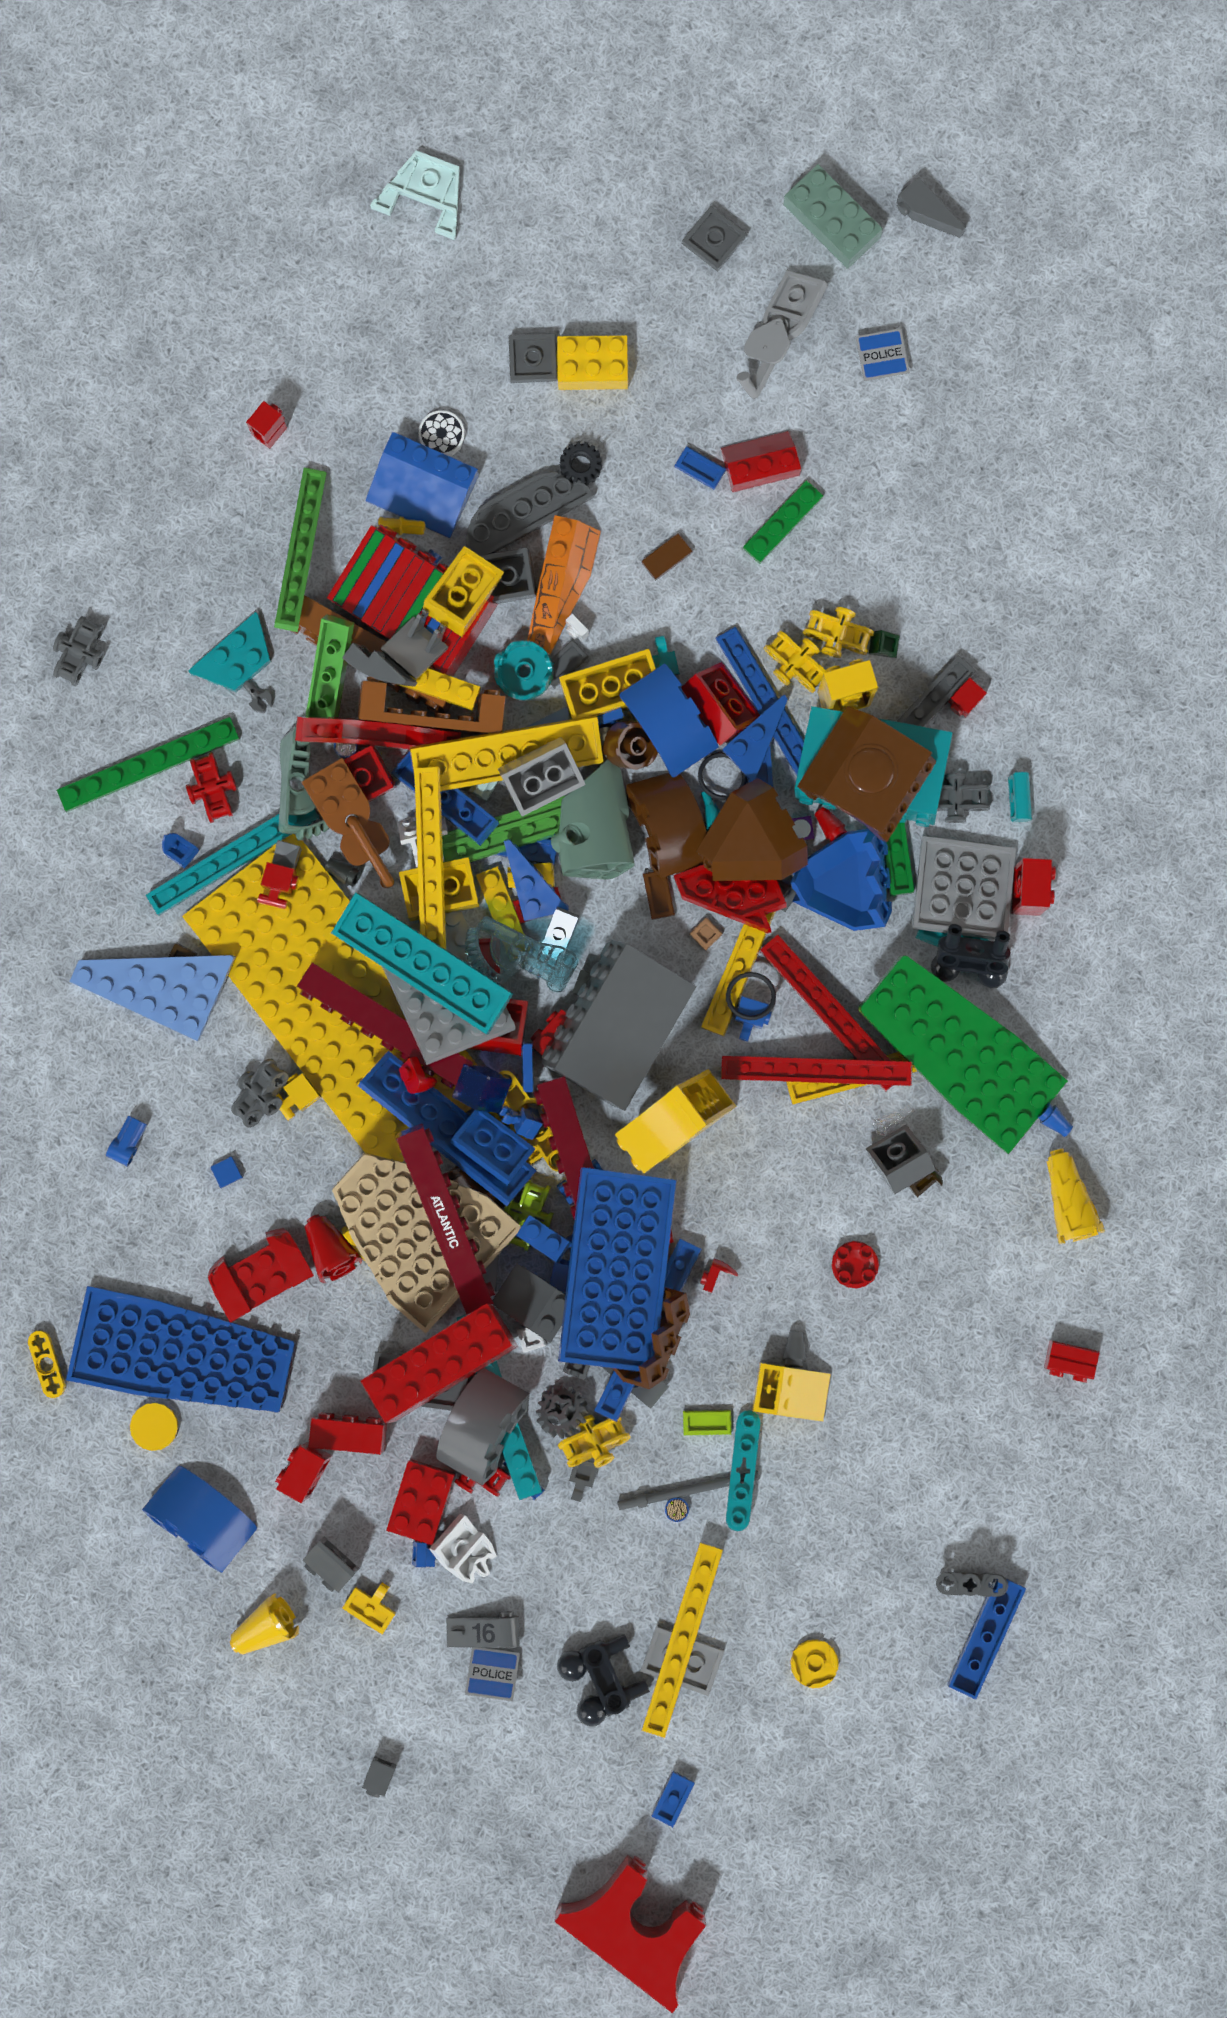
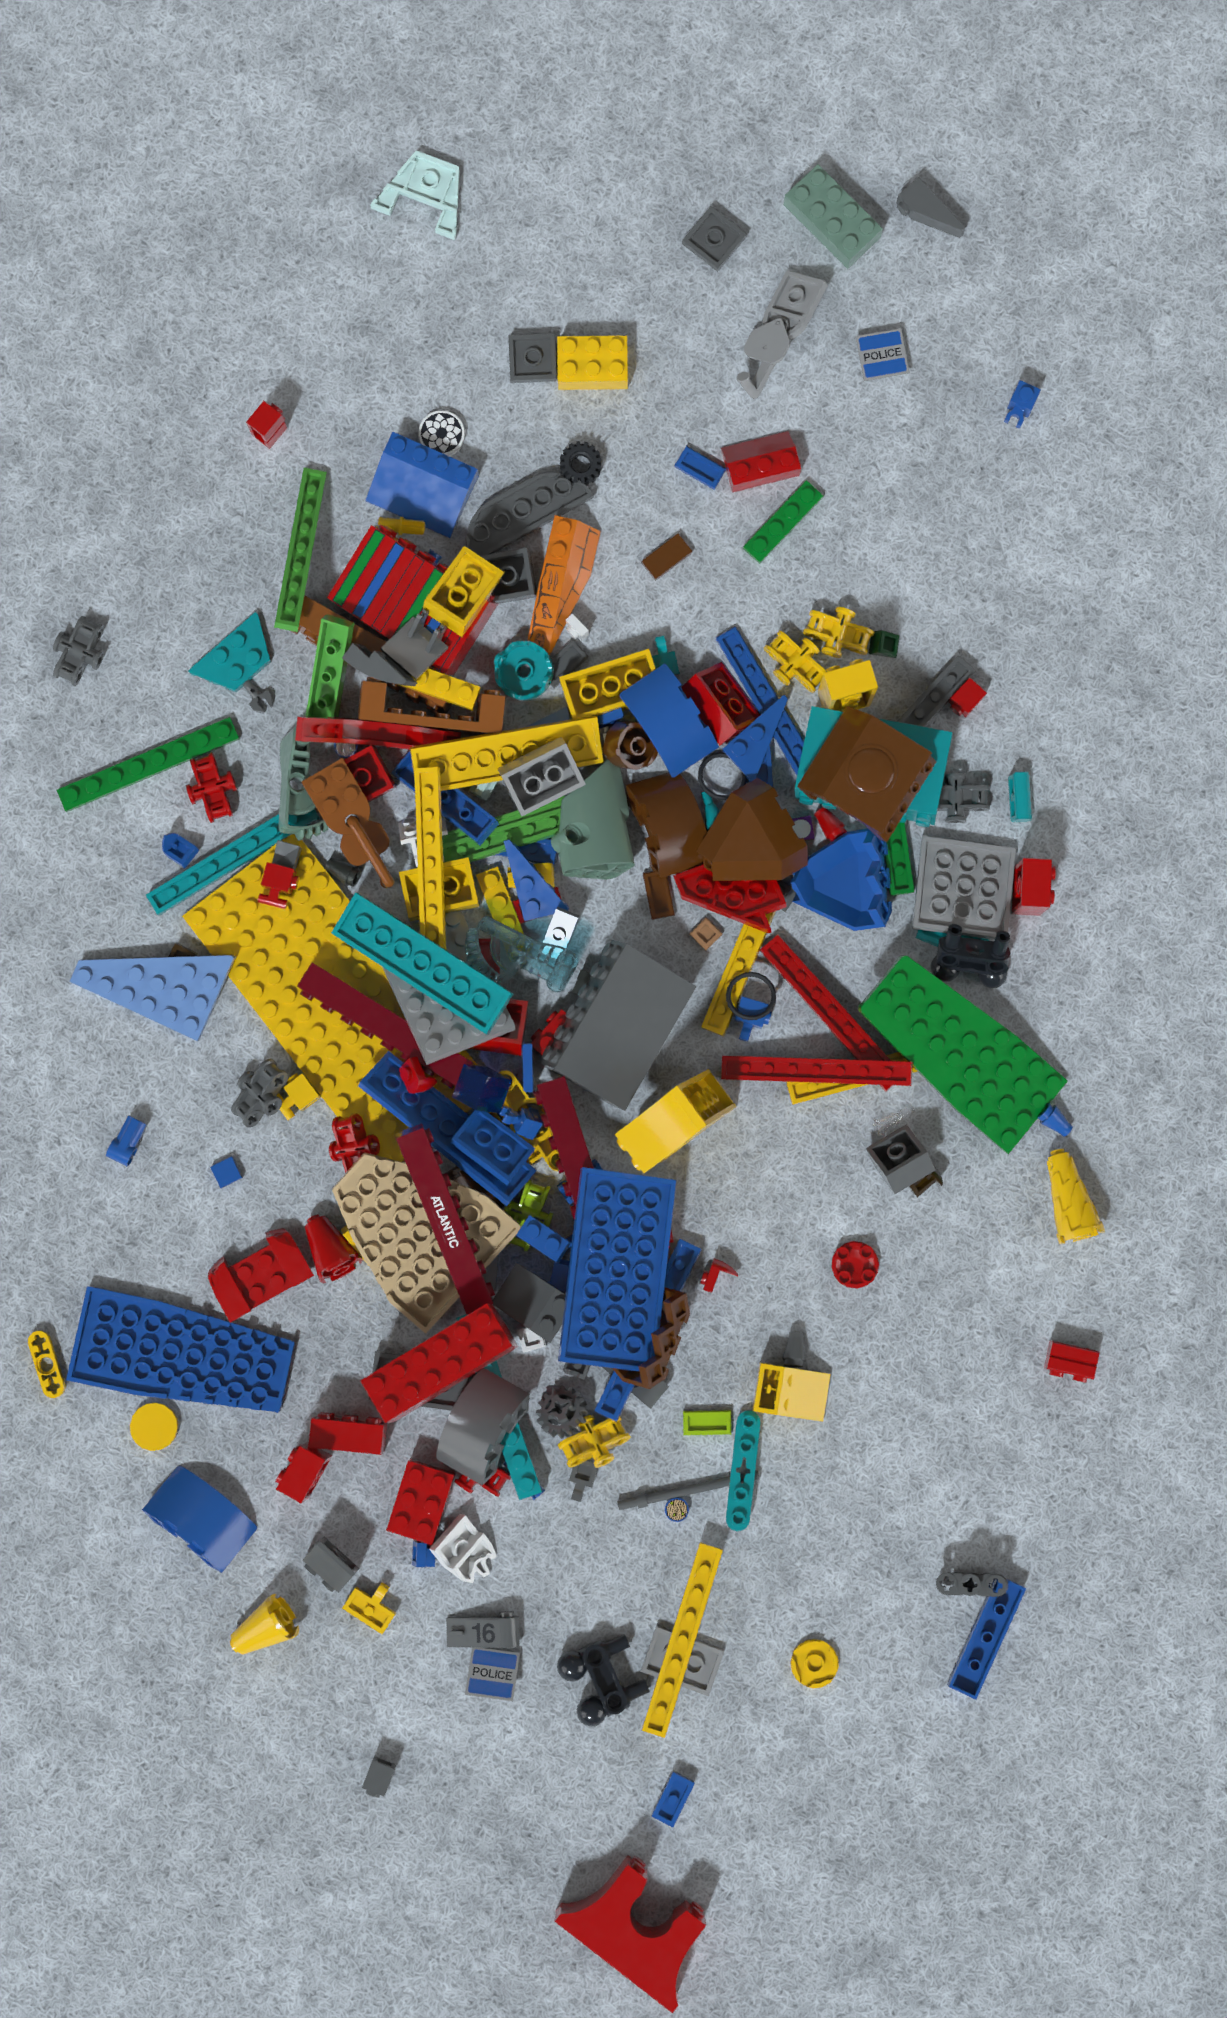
none -> red axle [329,1113,380,1173]
none -> blue brick [1004,380,1041,429]

